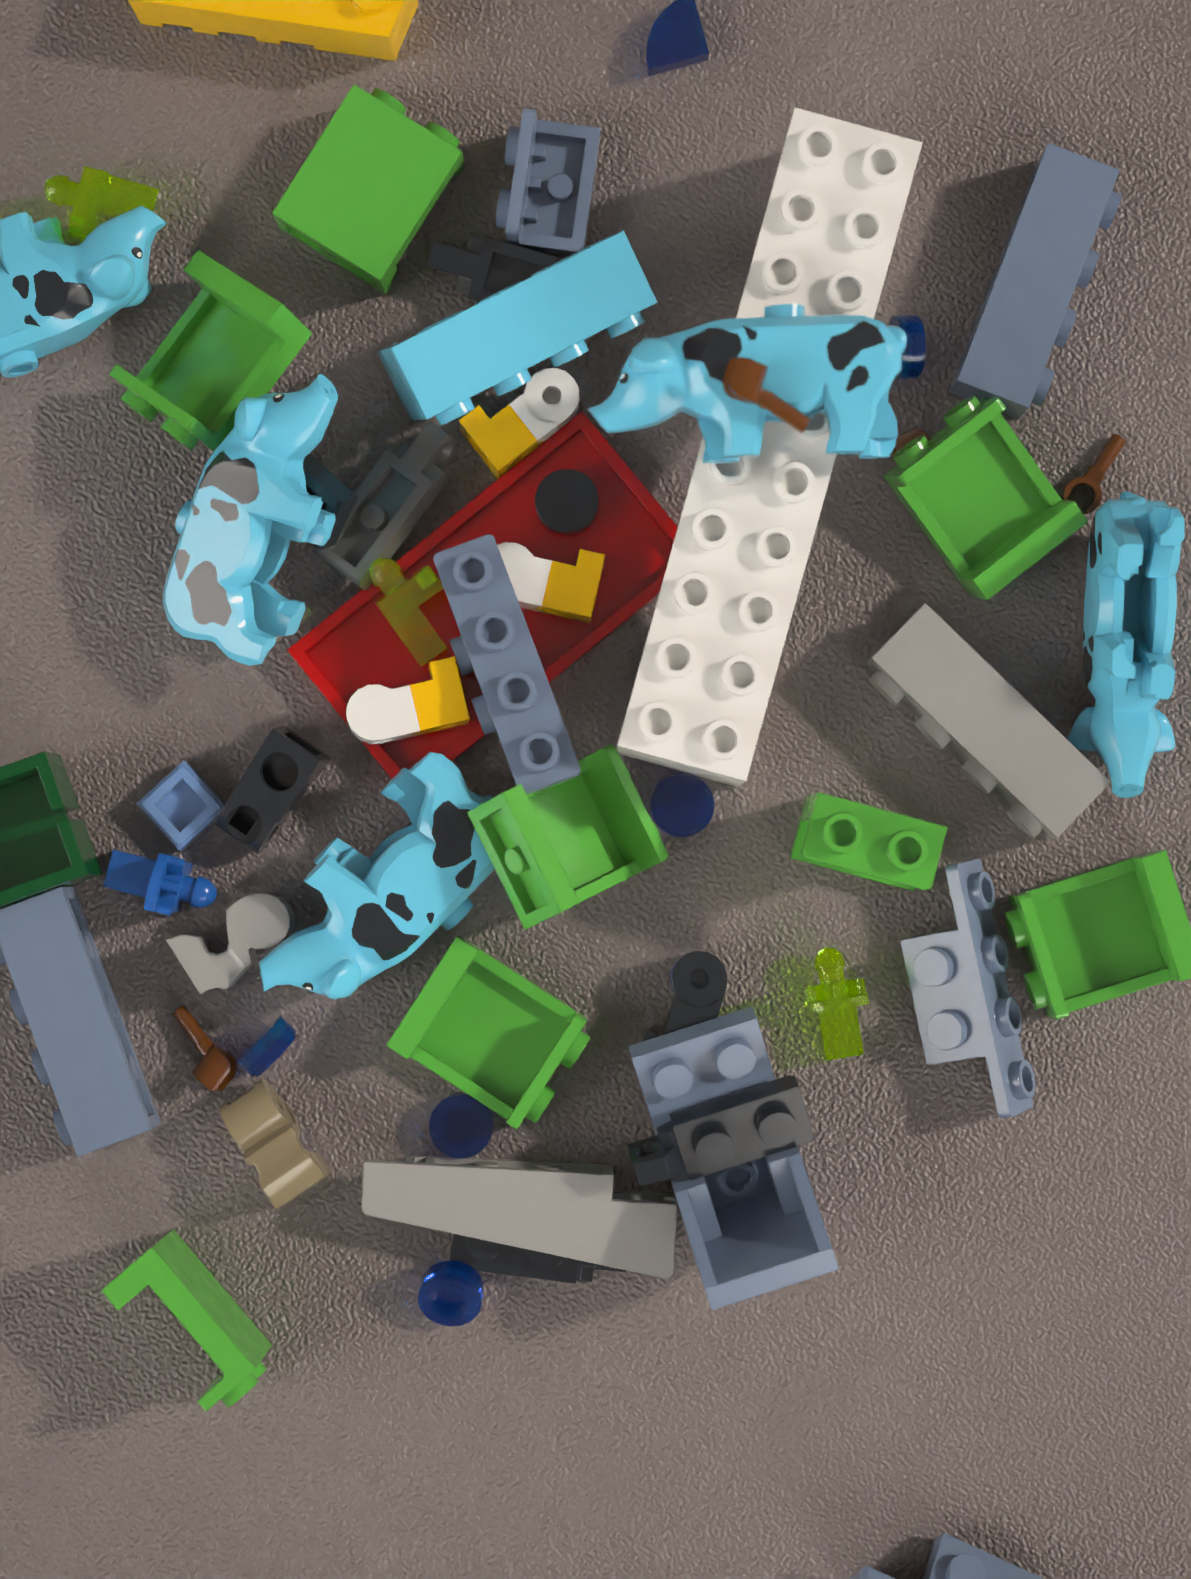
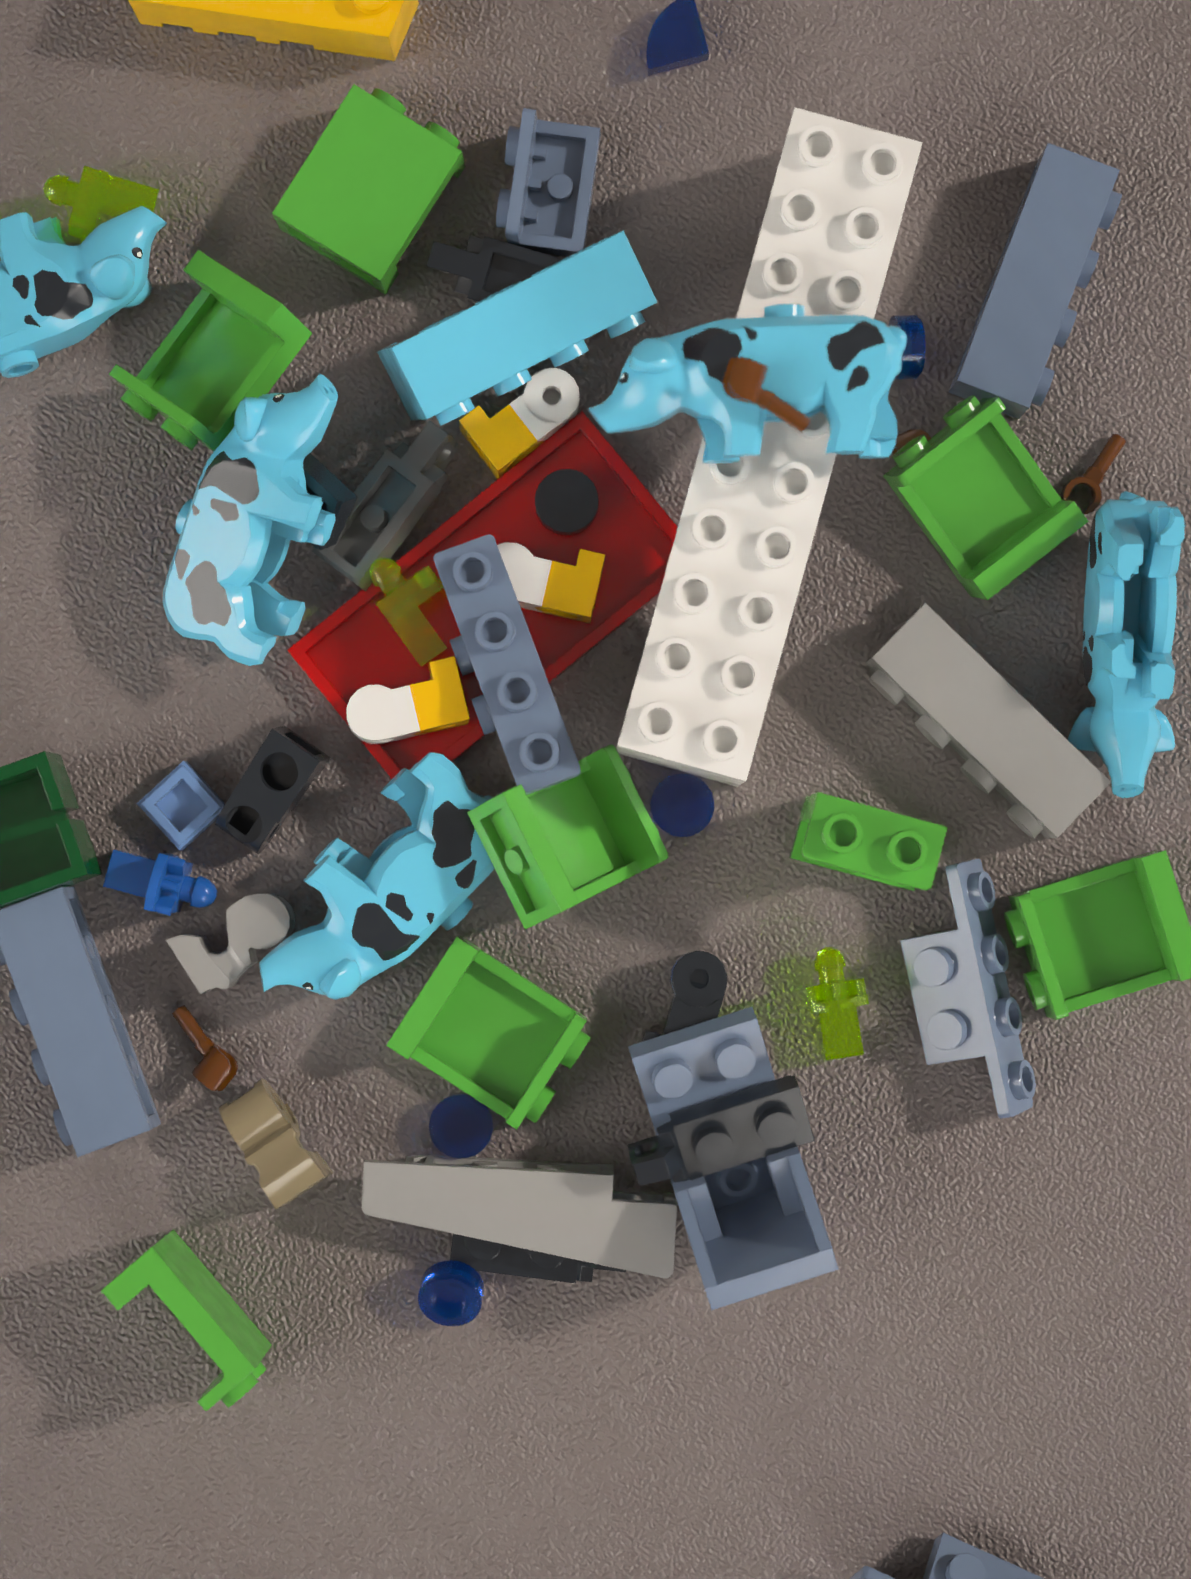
clear blue tile [236,1015,297,1077] -> none

